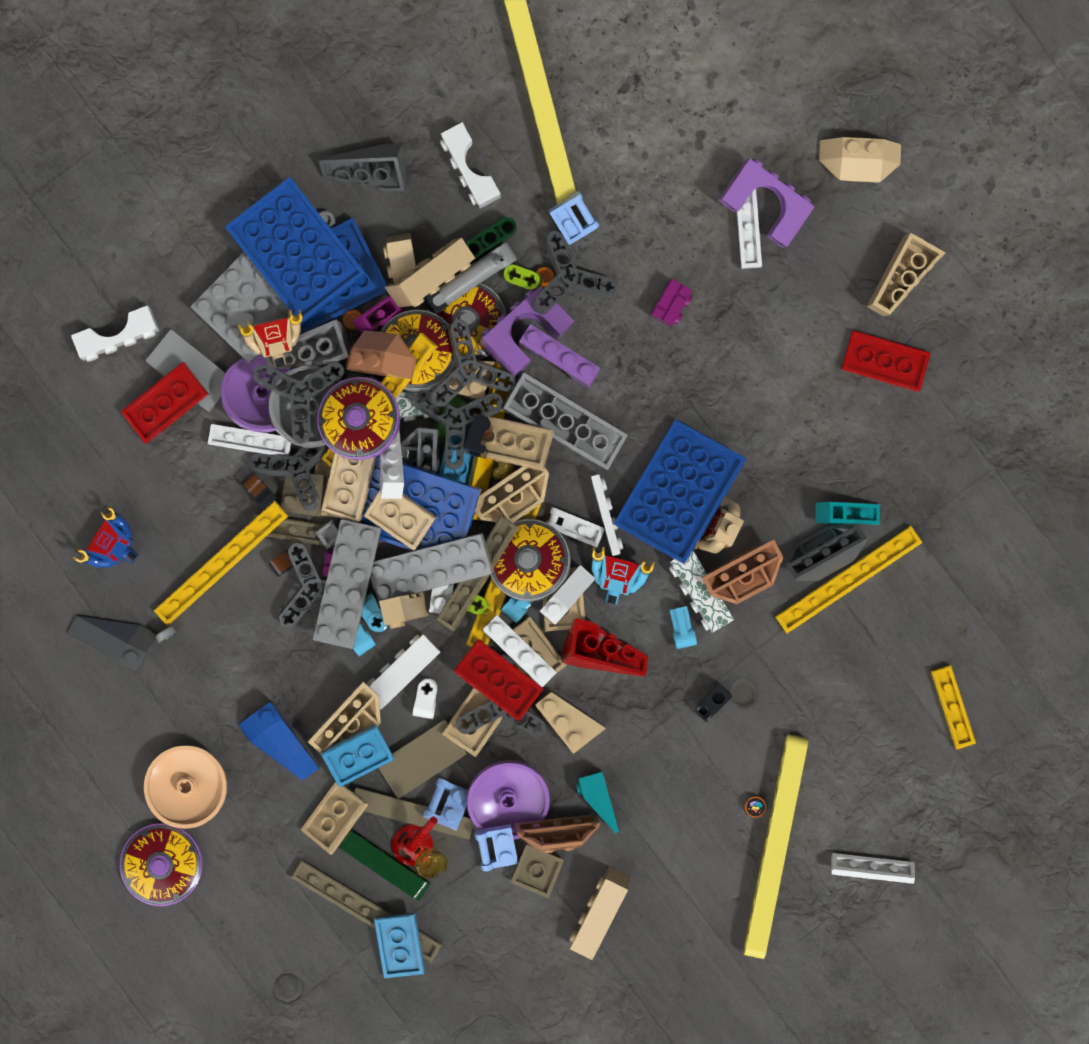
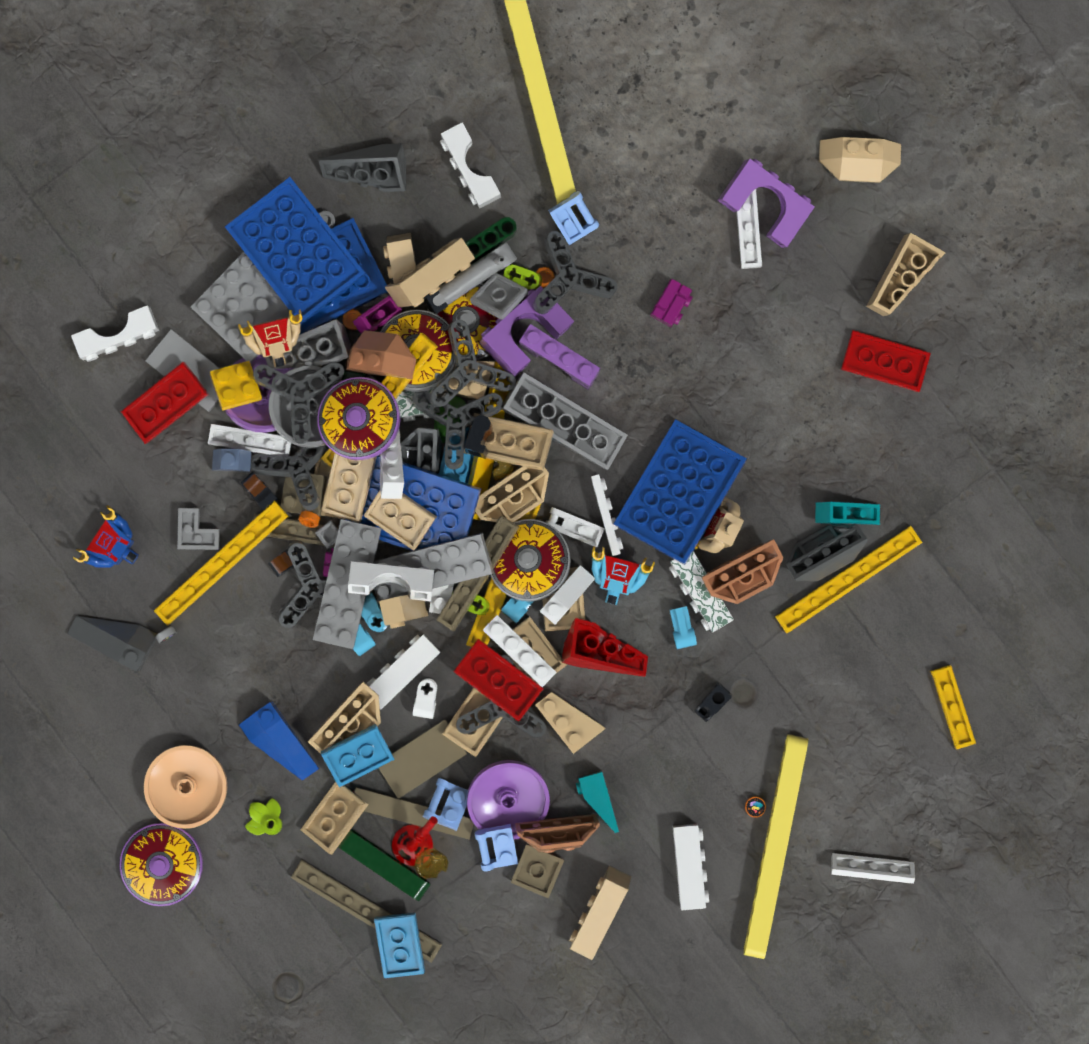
none -> light grey plate [177,508,220,550]
none -> yellow plate [210,361,262,411]
none -> sand blue slope [212,449,251,472]
none -> lime plate [245,798,282,835]
none -> orange tile [298,511,320,528]
none -> white arch [348,561,434,601]
none -> light grey tile [470,273,528,320]
none -> white brick [672,824,709,910]

